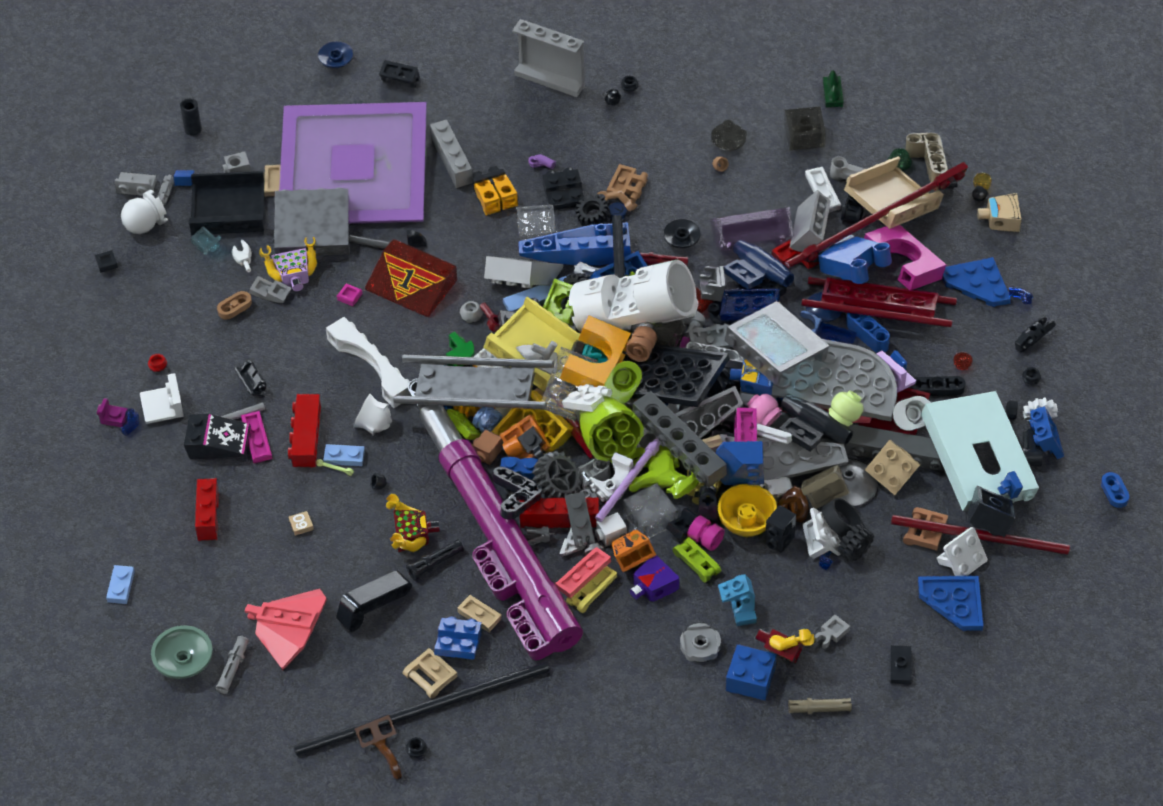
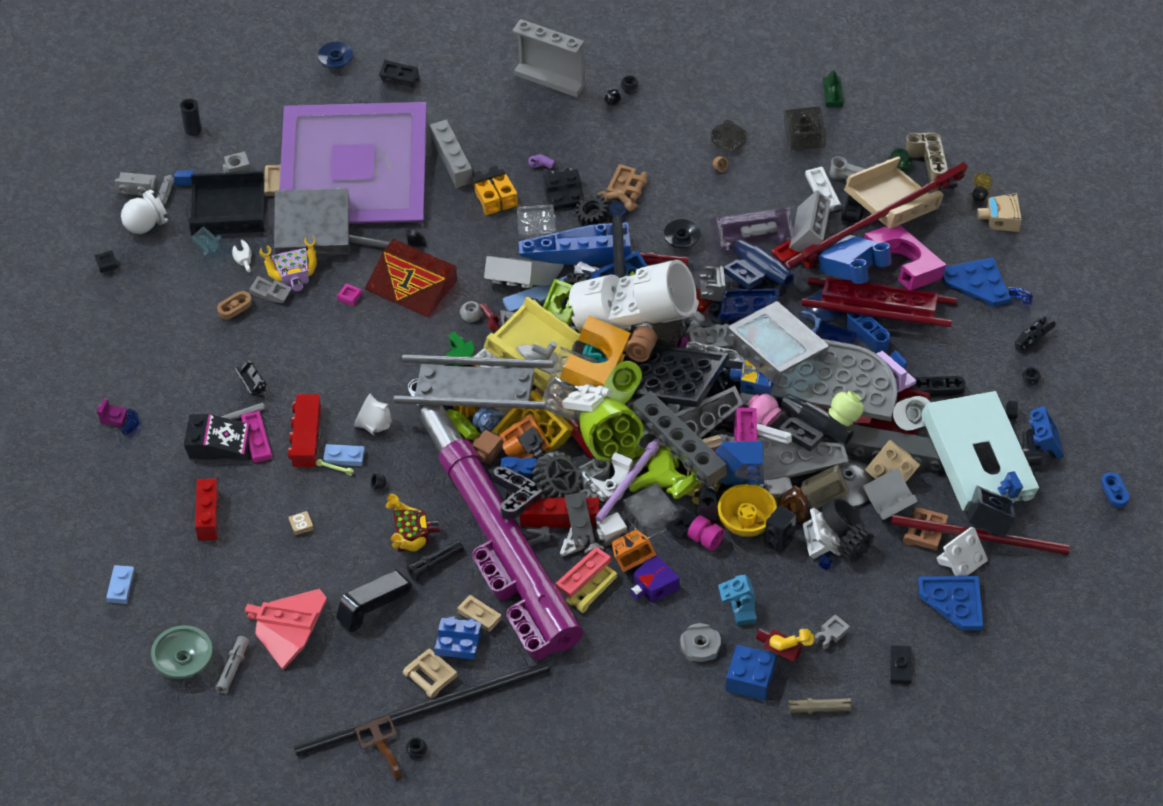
white bracket [140,373,184,424] -> none
red plate [148,354,167,372] -> none
white arch [326,317,412,408] -> none
lime plate [672,537,721,583] -> none
clear red plate [953,352,973,370] -> none
white gear [1023,398,1058,424] -> none
none -> light grey axle [741,222,777,238]
none -> light grey bracket [863,468,917,521]

